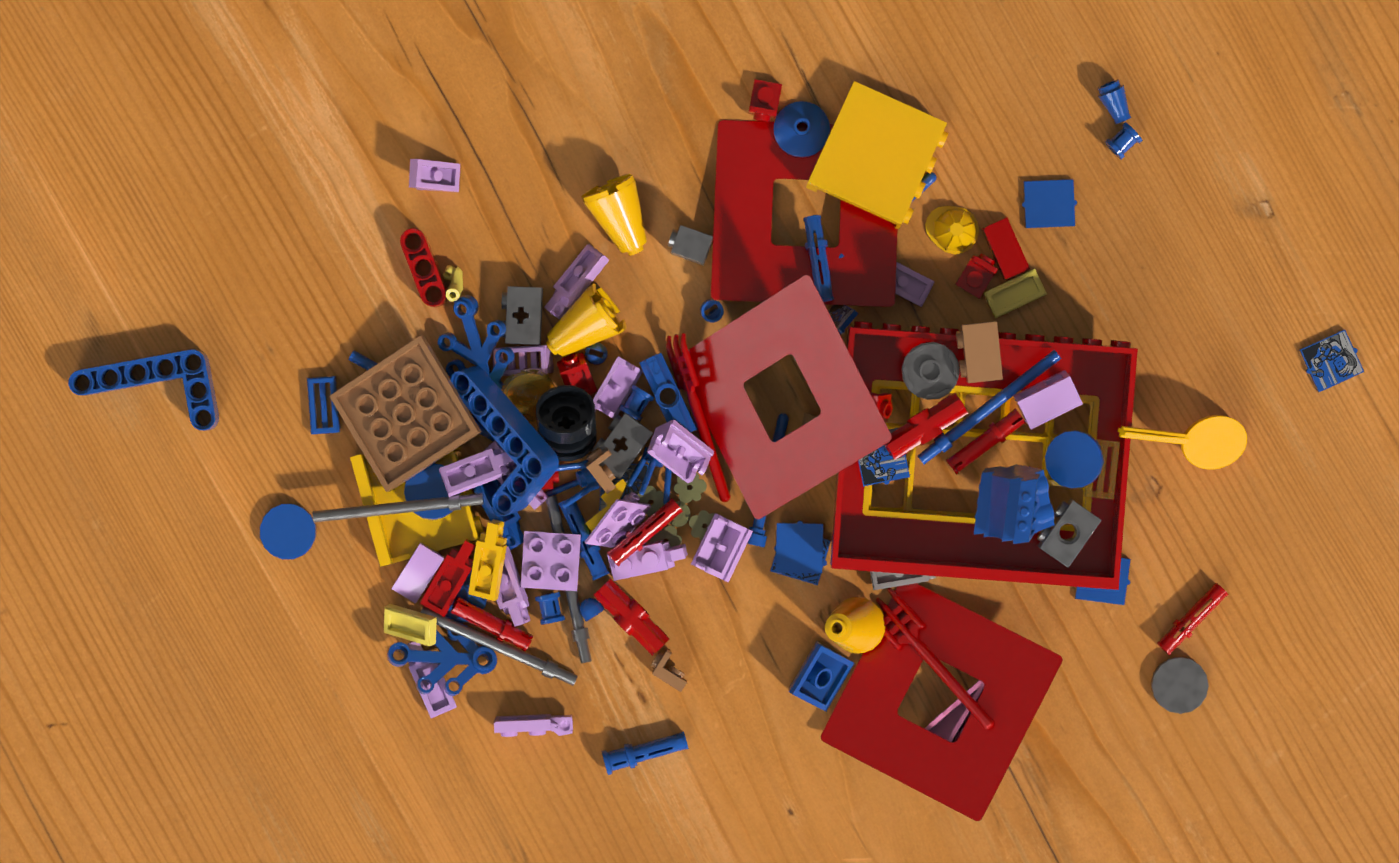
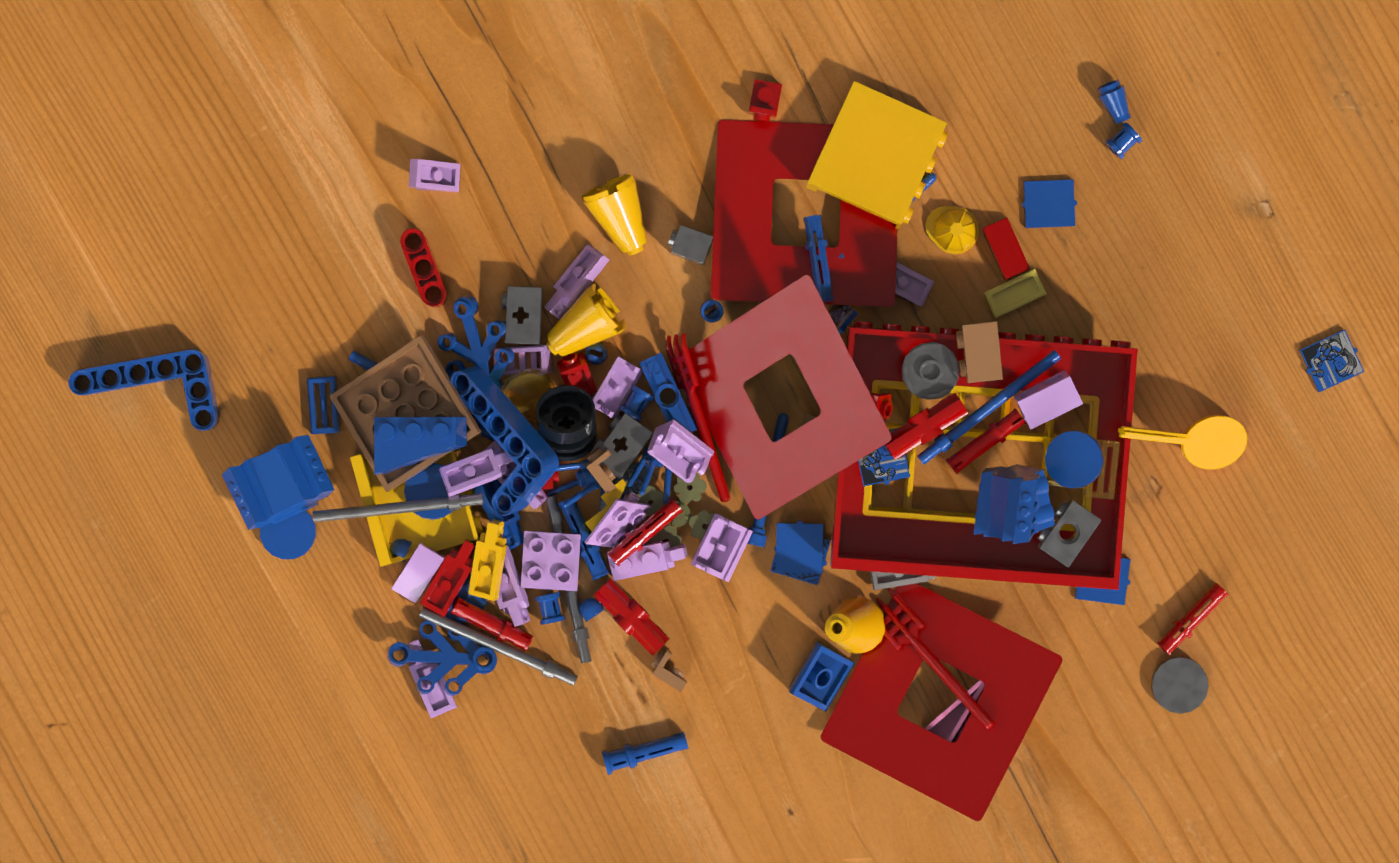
light yellow tile [384,604,437,646] -> none
light yellow arm [443,265,463,302] -> none
lavender hinge [494,714,573,737] -> none
blue dish [774,101,830,157] -> none
red bracket [955,253,998,299] -> none
none -> blue slope [222,435,335,530]
none -> blue wedge [374,417,467,475]
none -> blue hinge [390,539,412,562]

